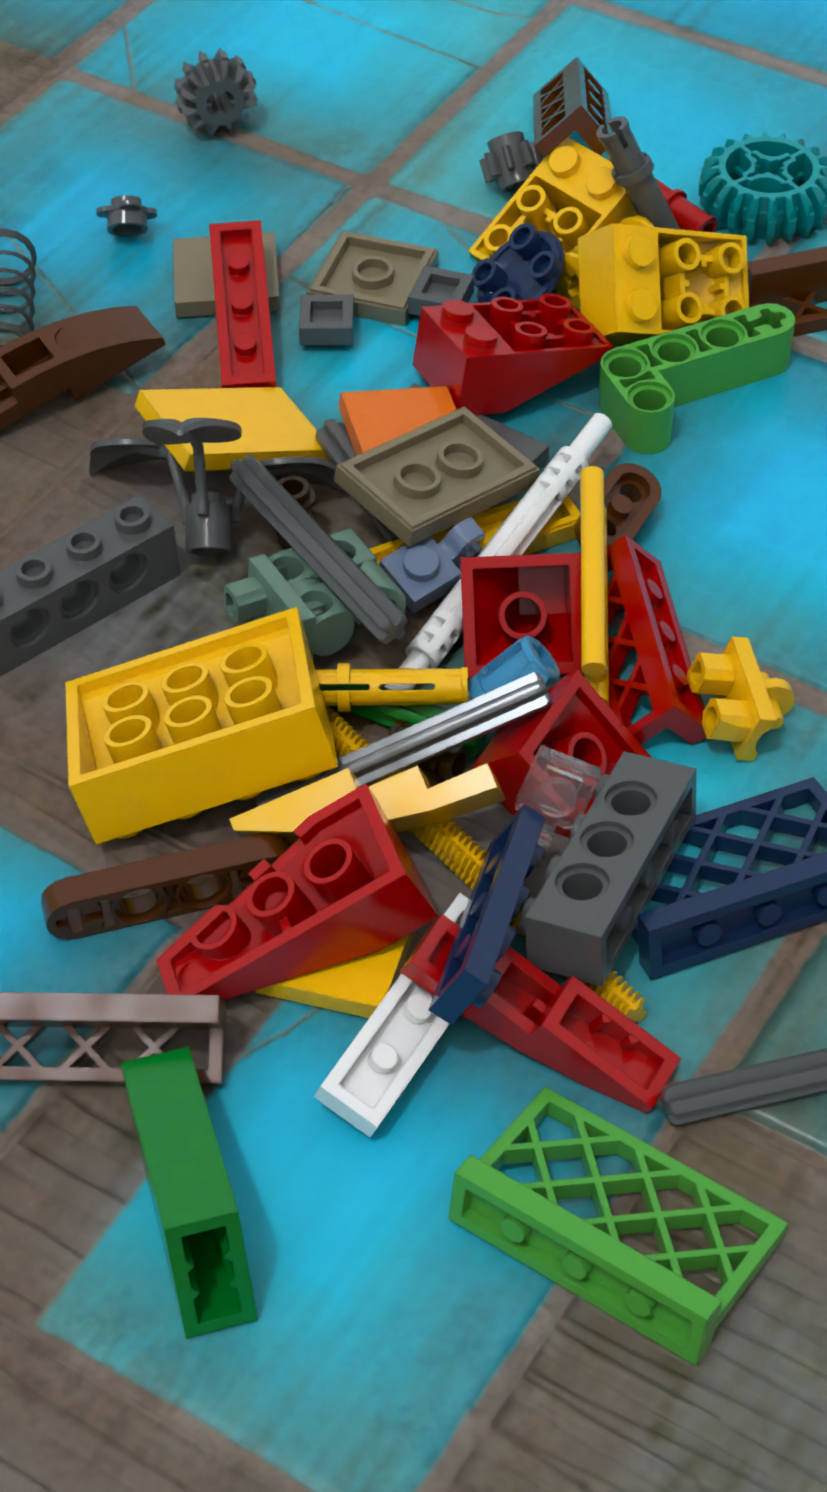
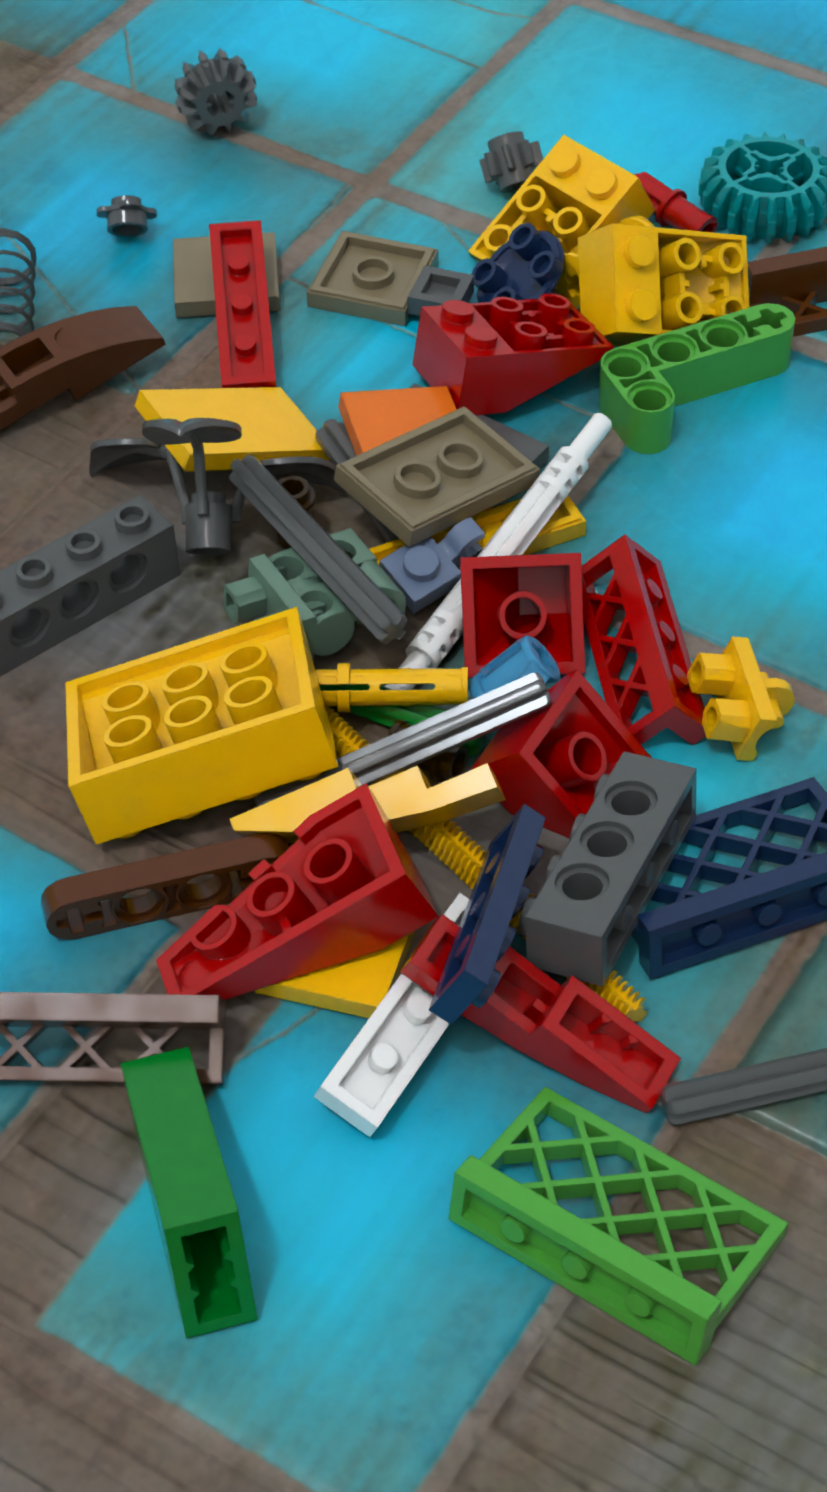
dark grey plate [299,294,354,346] -> none
clear plate [515,745,601,869] -> none
reddish brown fence [533,57,612,157] -> none
reddish brown plate [574,463,661,547] -> none
yellow bar [580,466,609,706] -> none
dark grey pin [596,116,680,229] -> none

